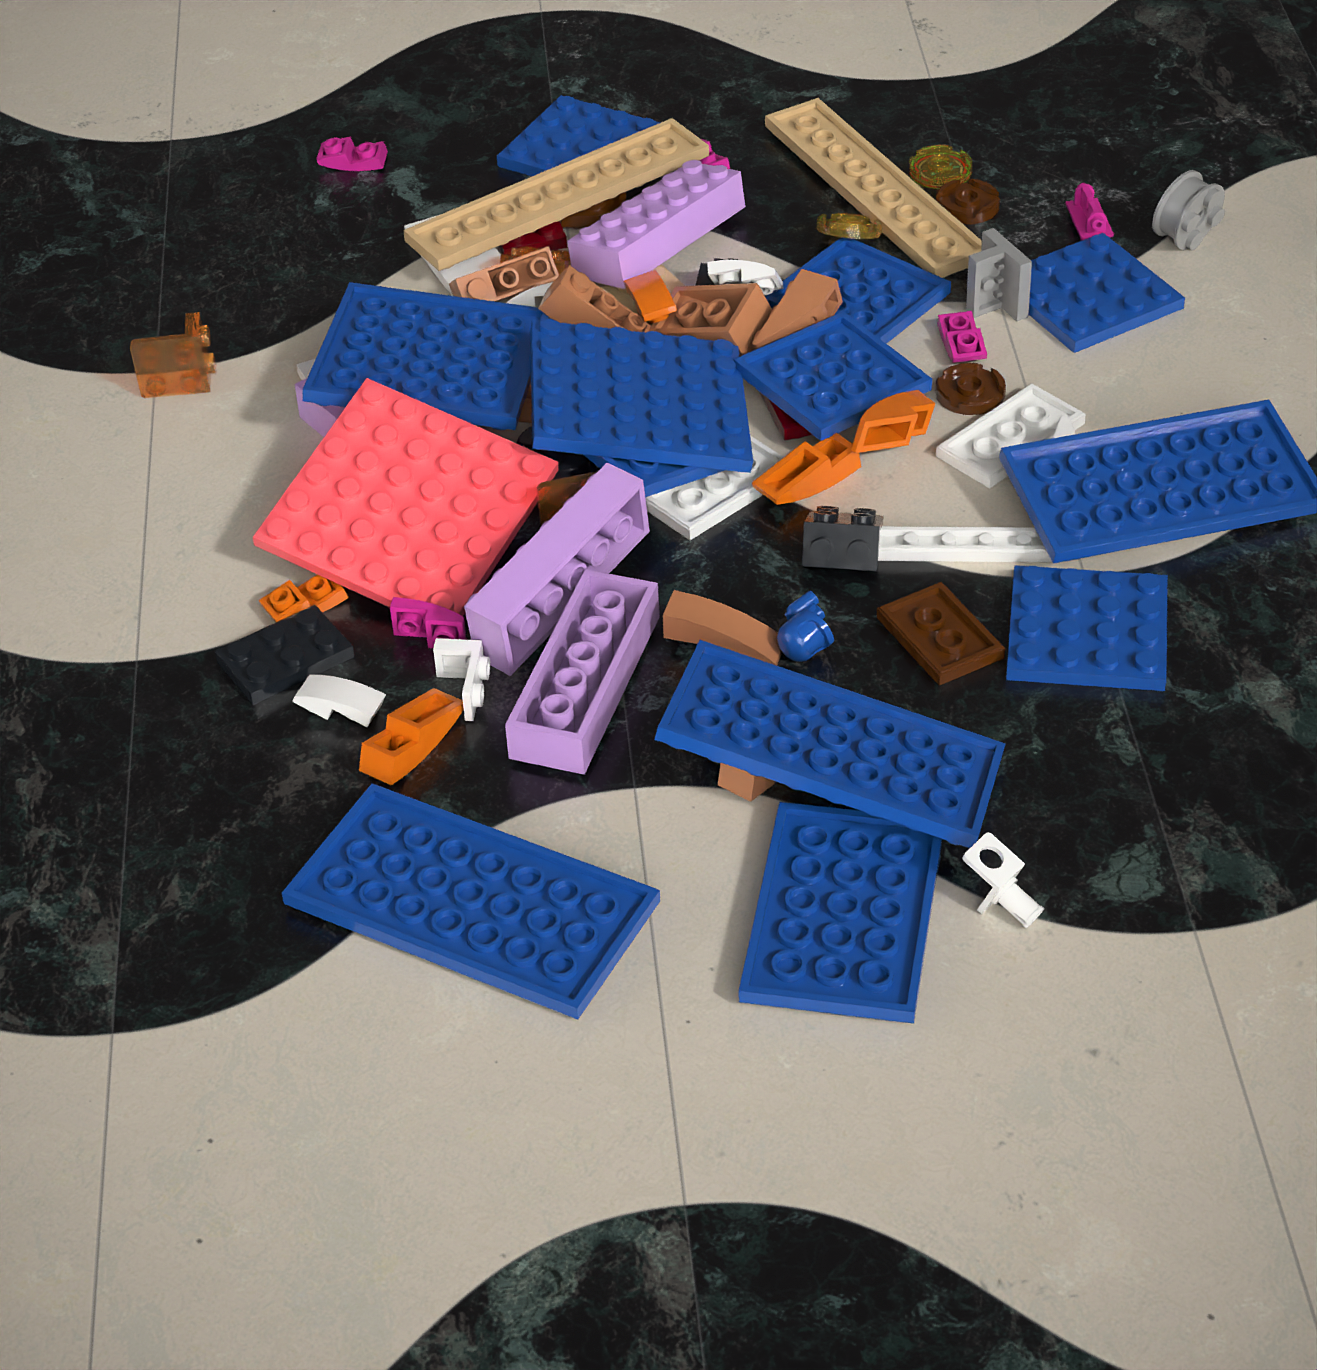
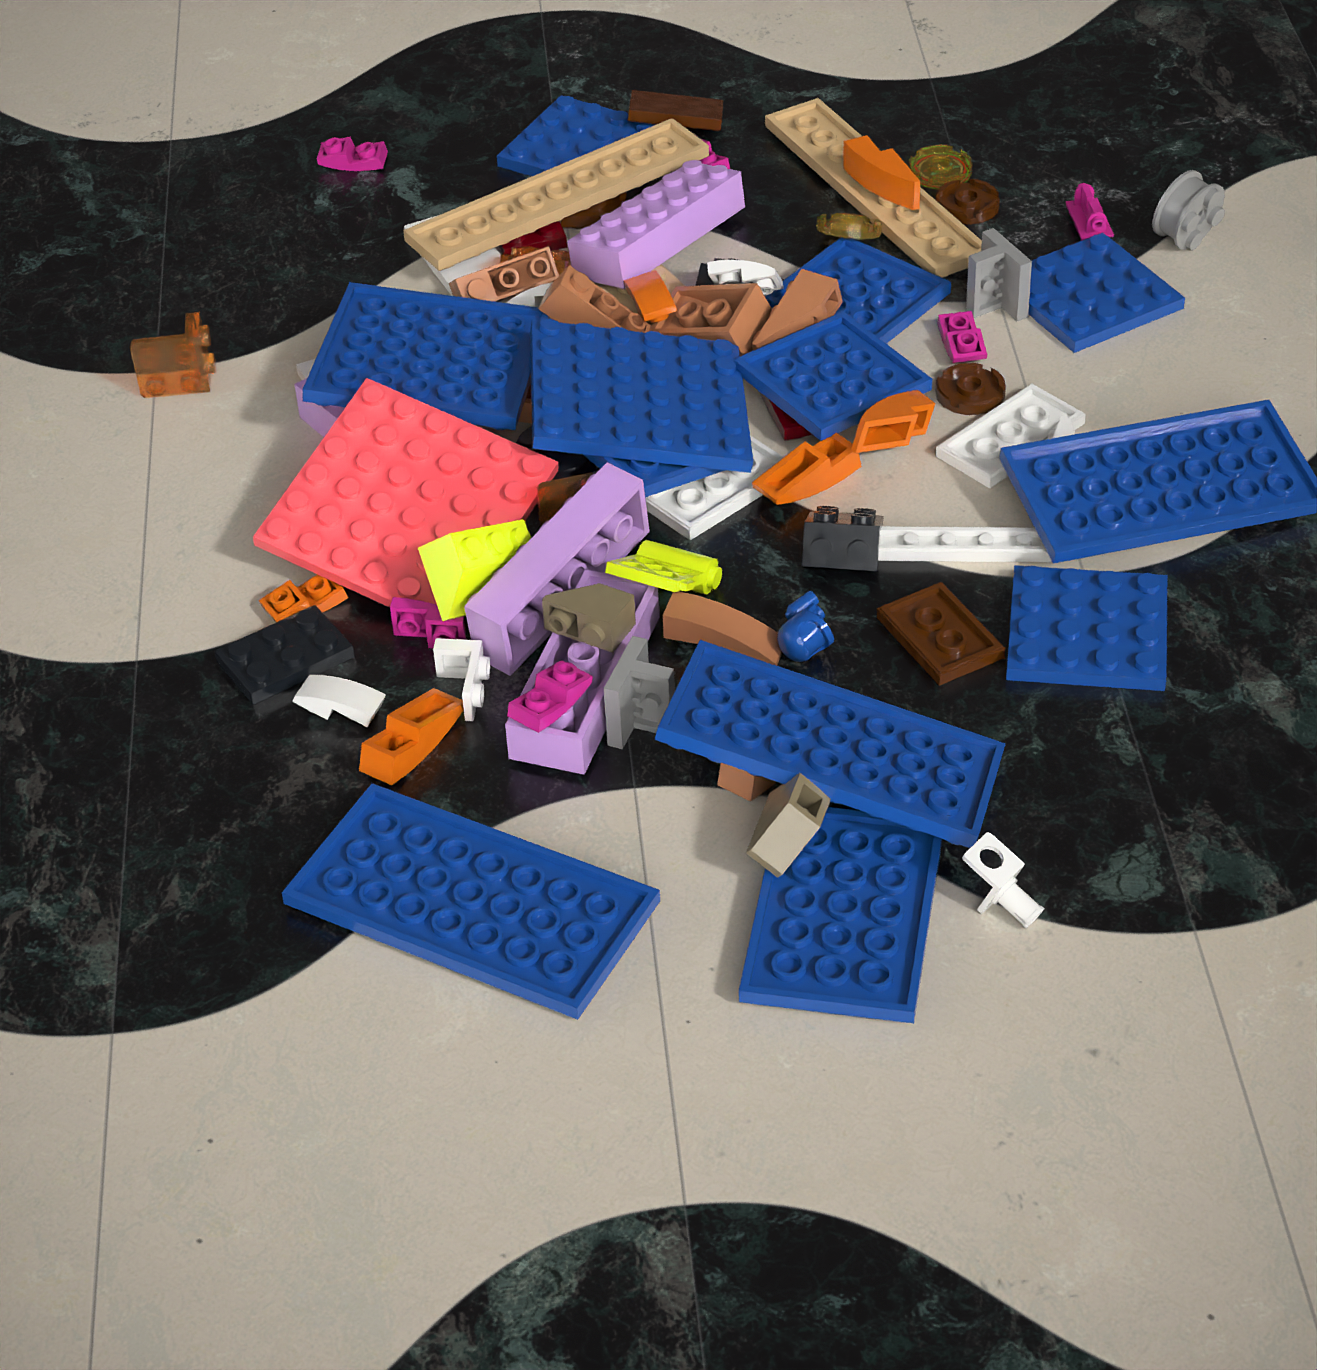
none -> neon yellow slope [418,519,531,621]
none -> dark pink slope [507,660,593,733]
none -> dark tan slope [542,583,636,653]
none -> light grey bracket [604,636,675,749]
none -> neon yellow piece [605,540,722,595]
none -> reddish brown tile [628,90,723,131]
none -> dark tan slope [746,773,831,878]
none -> orange slope [843,135,920,210]

